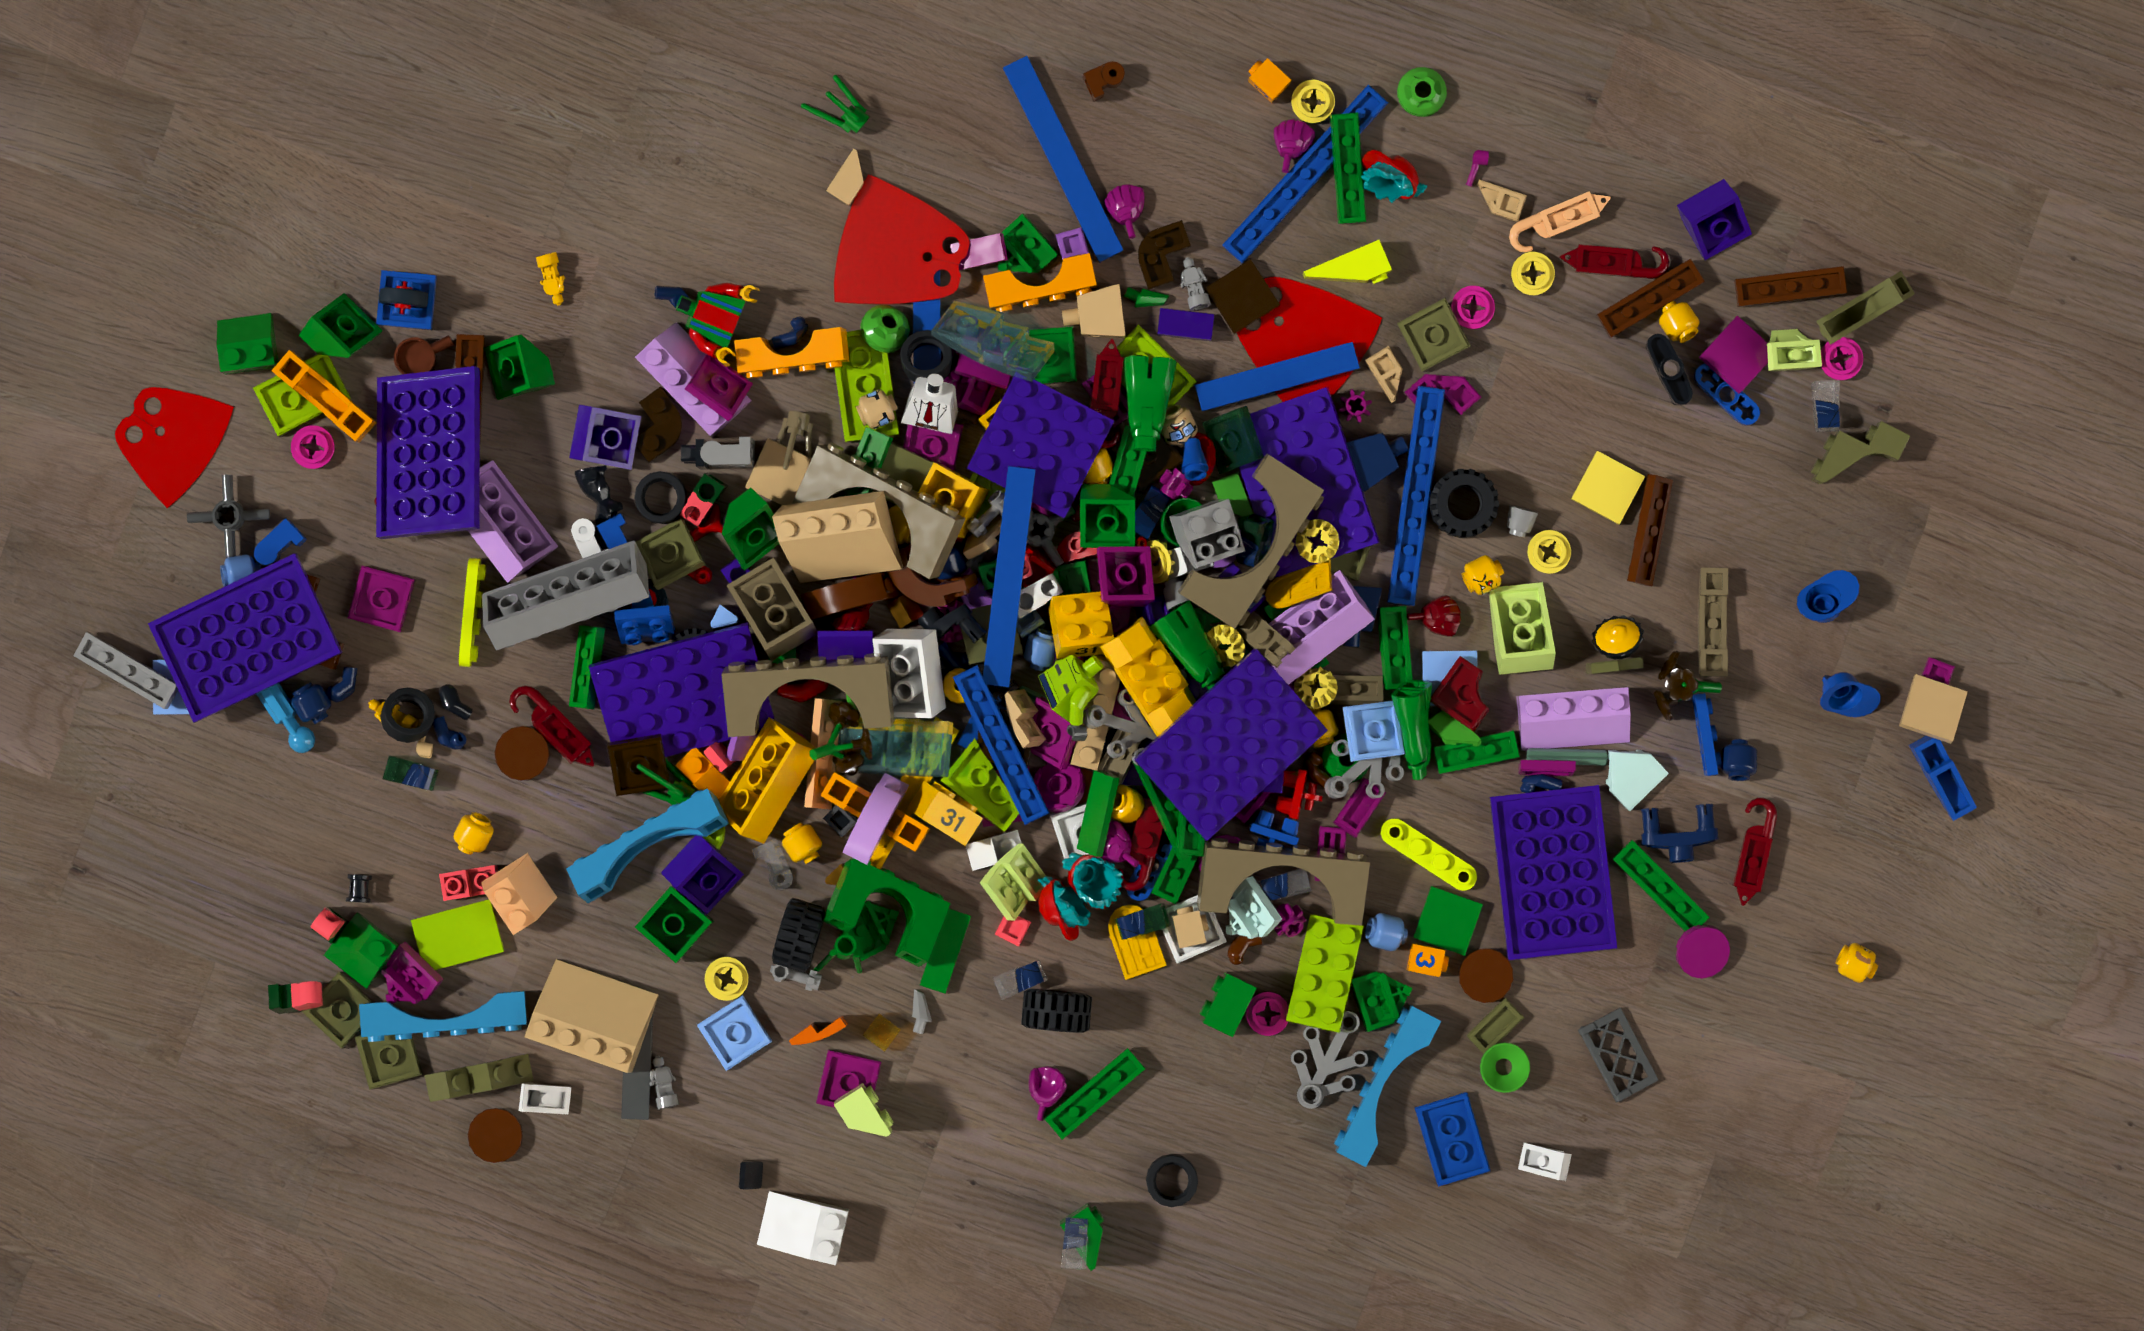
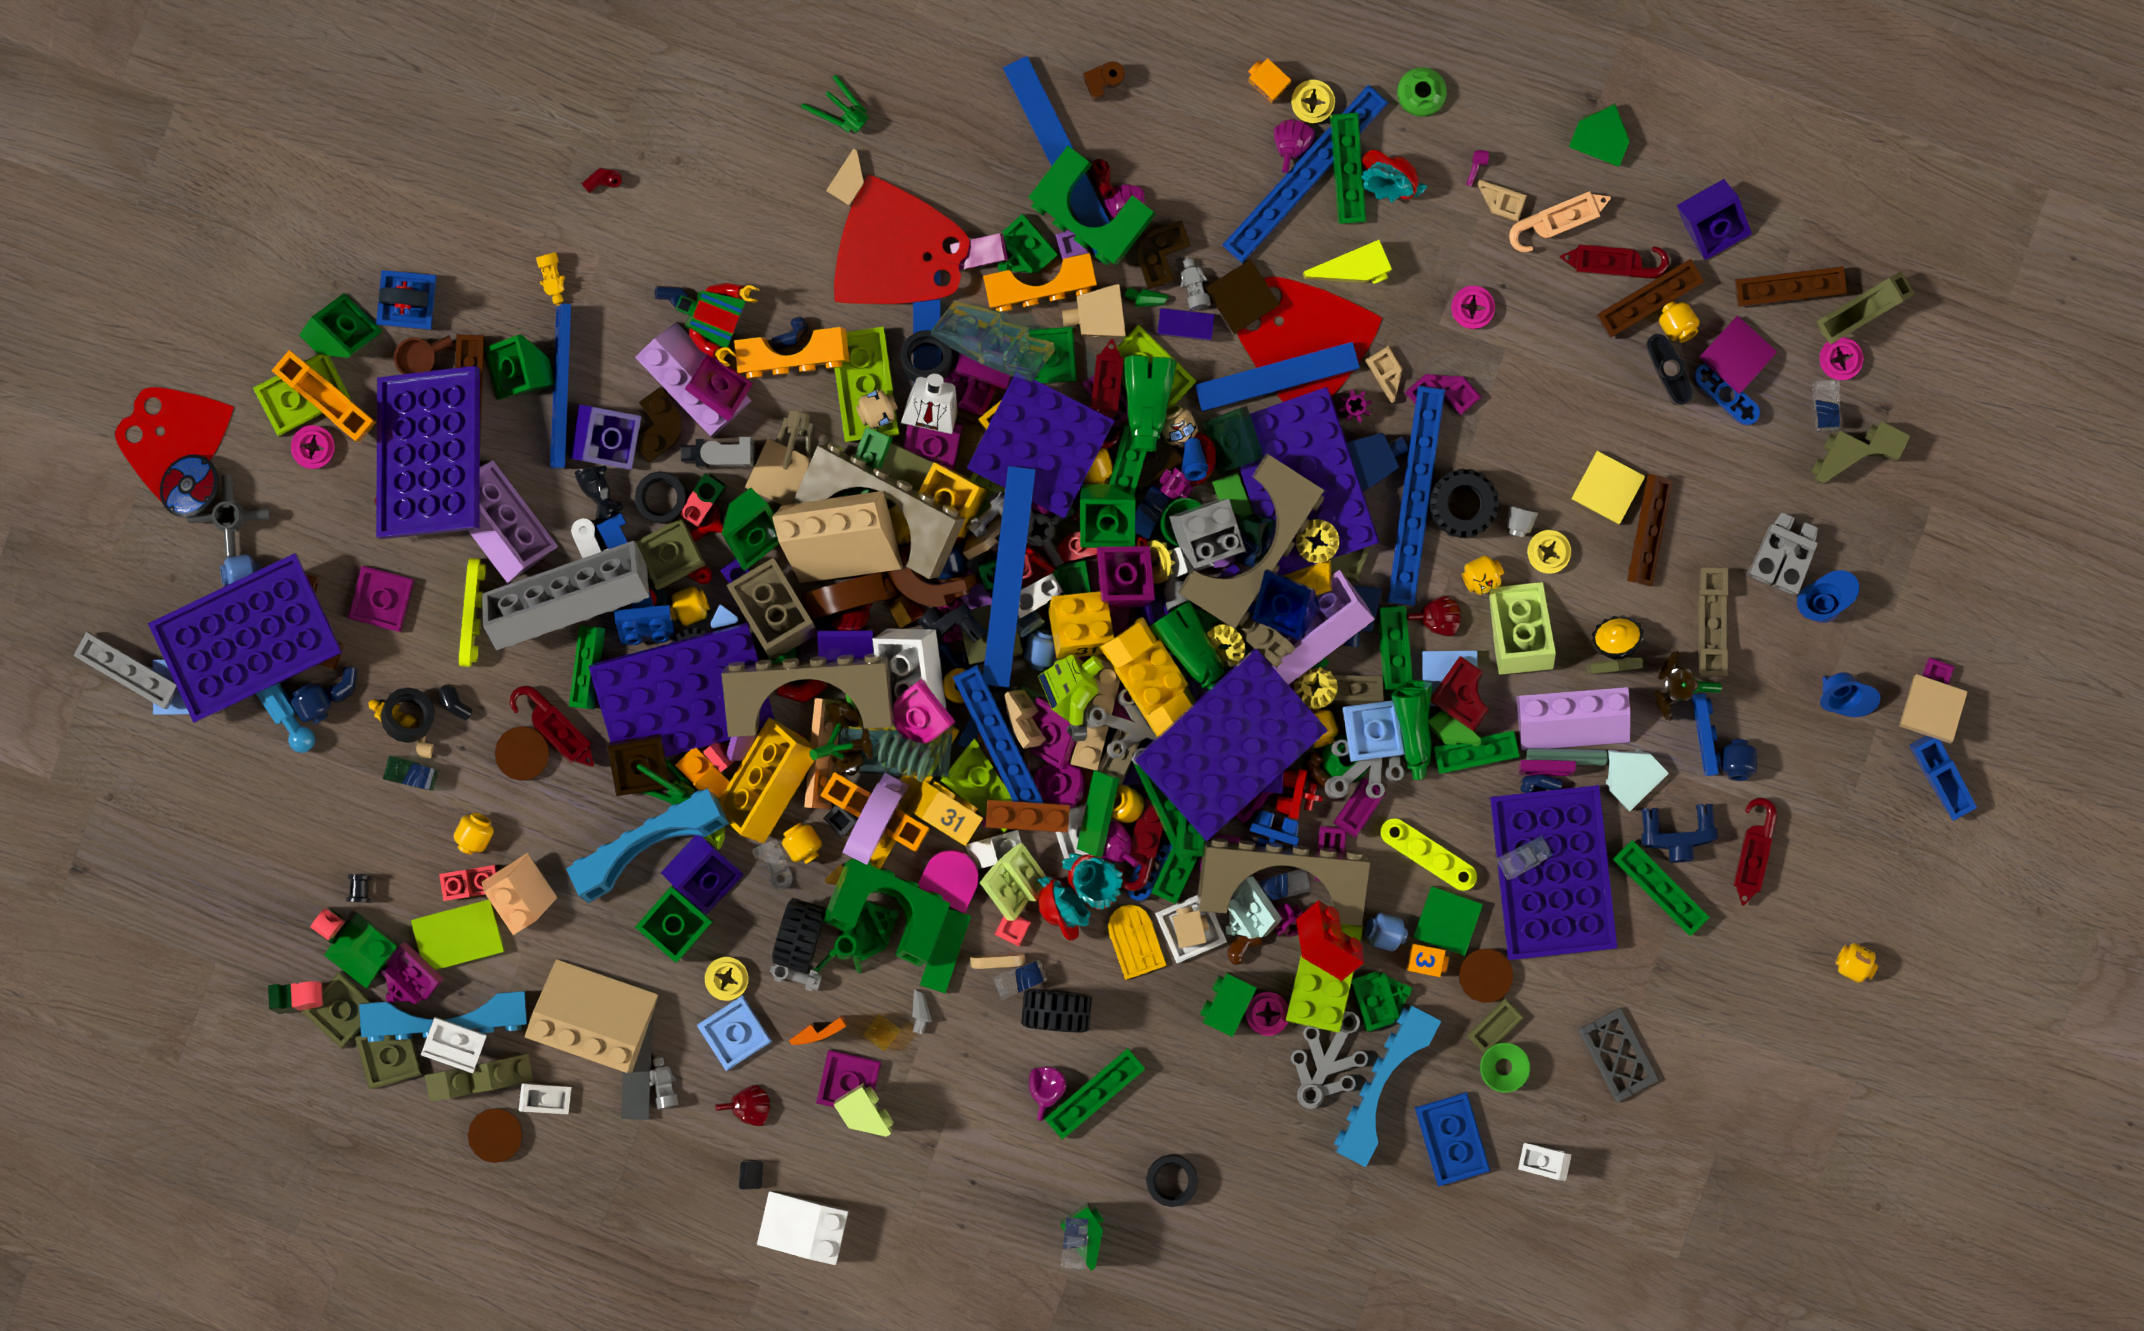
green slope [217,313,279,375] -> none
blue leg [254,518,307,566] -> none
dark blue arm [432,716,467,750] -> none
bright green piece [860,304,910,353] -> none
leg [1115,902,1171,940] -> none
olive tile [1397,298,1471,372] -> none
light yellow gear [1511,252,1555,296] -> none
magenta tile [1675,925,1730,979] -> none
yellowish green slope [1767,329,1822,371] -> none
none -> shield [160,454,218,517]
none -> white plate [421,1017,487,1073]
none -> blue tile [550,304,571,469]
none -> dark red arm [581,168,622,194]
none -> yellow head [669,586,710,626]
none -> dark red piece [715,1085,770,1126]
none -> sand green piece [872,728,934,782]
none -> dark pink tile [893,679,955,744]
none -> dark pink tile [918,849,979,913]
none -> tan tile [970,953,1025,969]
none -> dark orange plate [985,799,1070,833]
none -> green arch [1028,146,1156,266]
none -> dark red arm [1092,158,1116,199]
none -> clear blue slope [1252,569,1321,640]
none -> red brick [1296,900,1364,981]
none -> clear leg [1495,836,1553,880]
none -> green slope [1569,103,1630,167]
none -> light grey hips [1746,513,1818,596]

